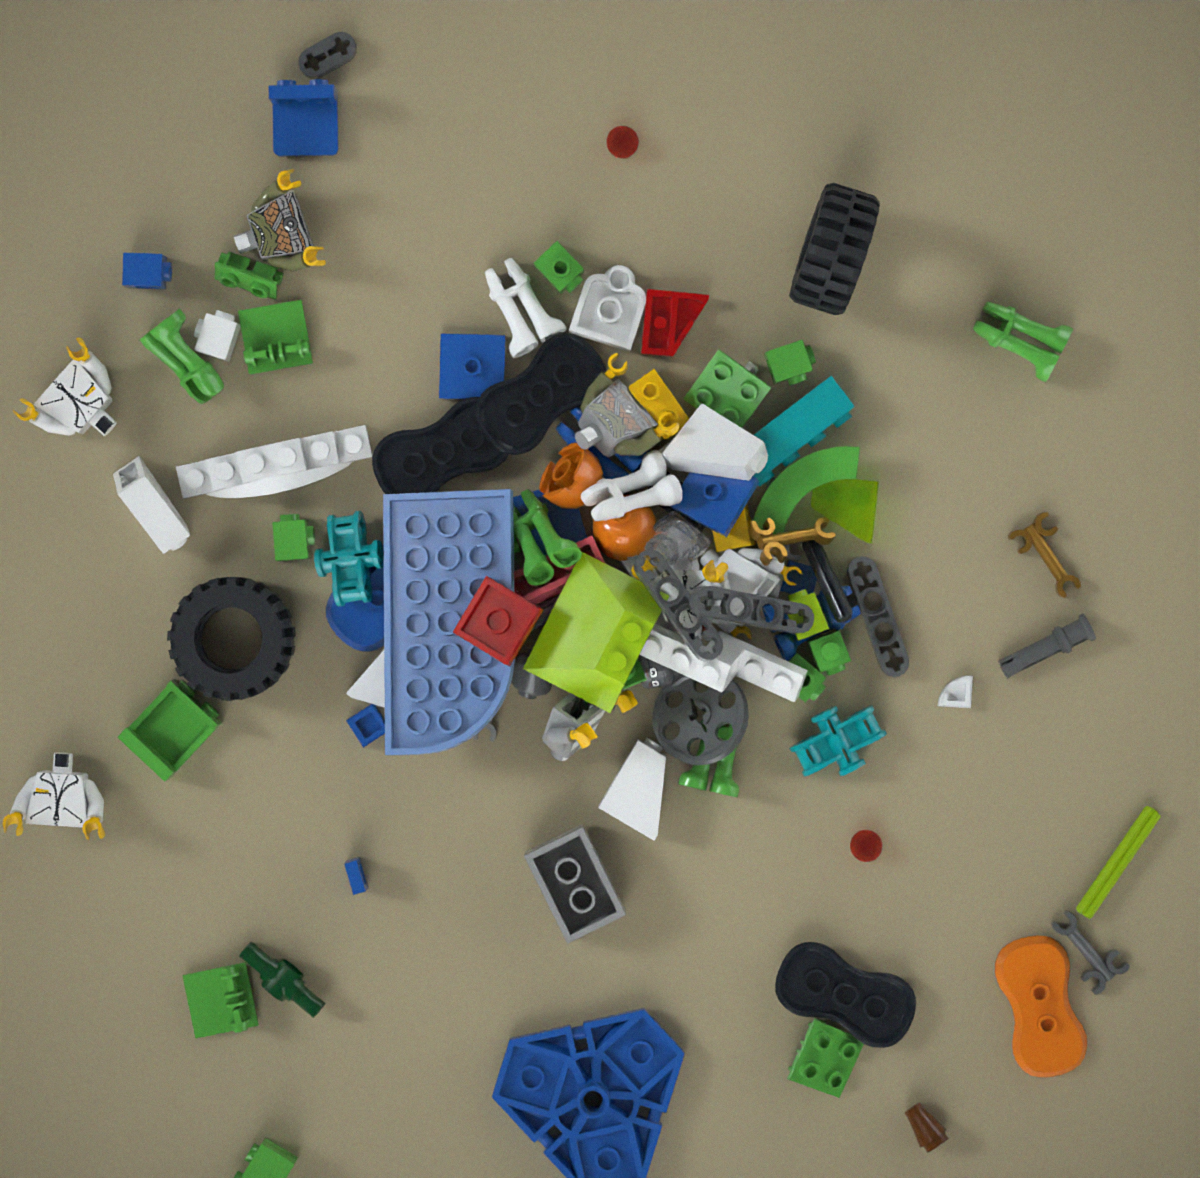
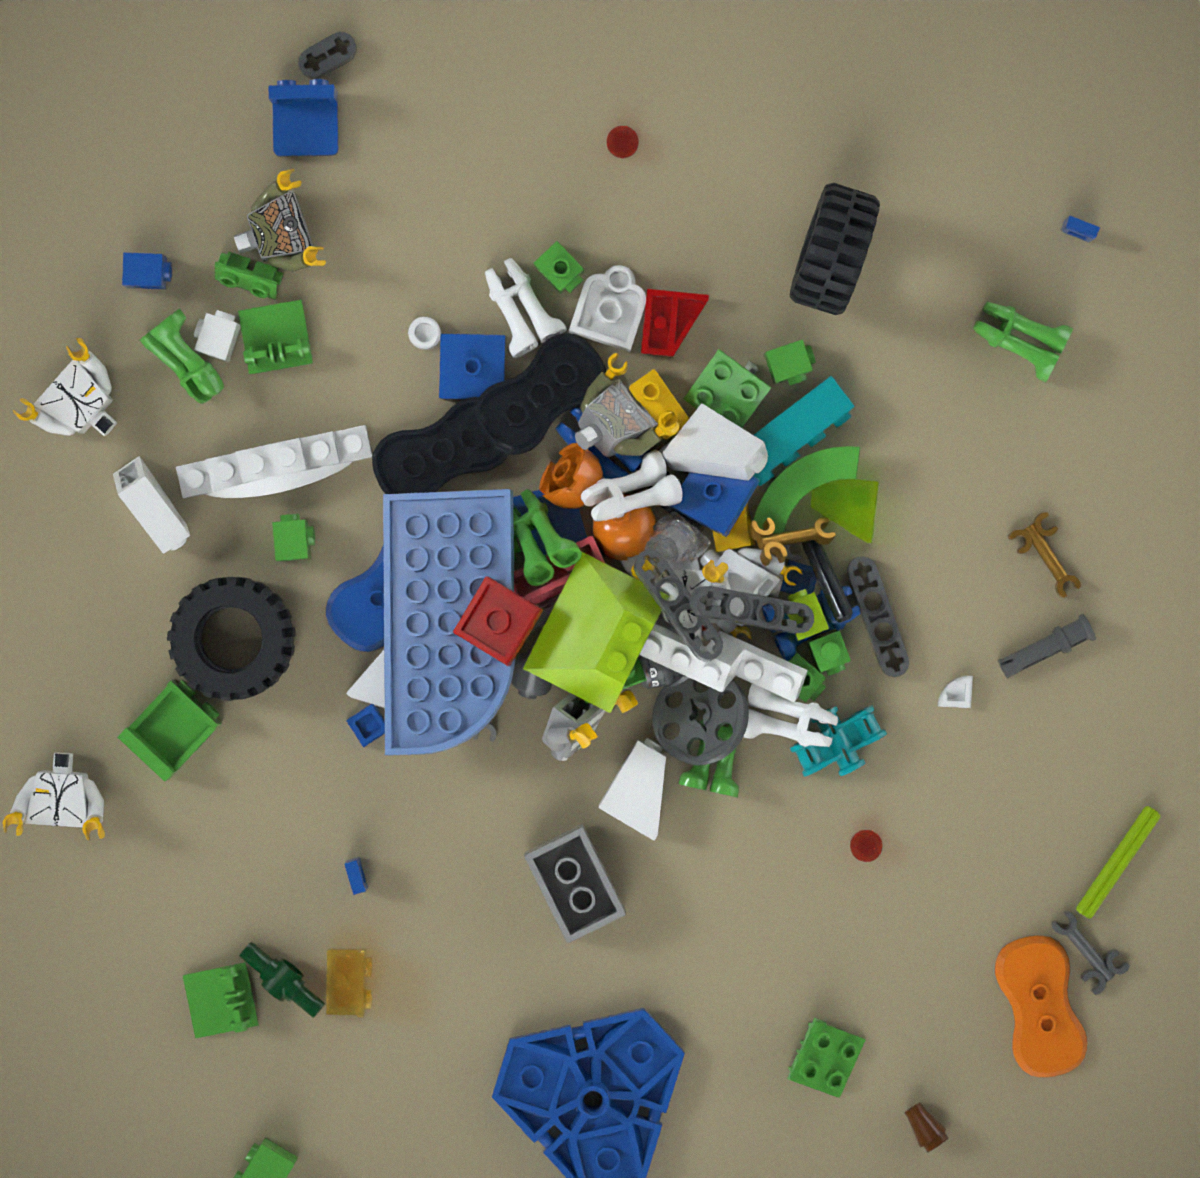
teal axle [314,511,384,607] -> none
black plate [775,942,916,1048] -> none
none -> clear yellow bracket [326,948,372,1018]
none -> white tile [408,317,441,350]
none -> white piece [744,683,838,747]
none -> blue tile [1061,216,1100,242]

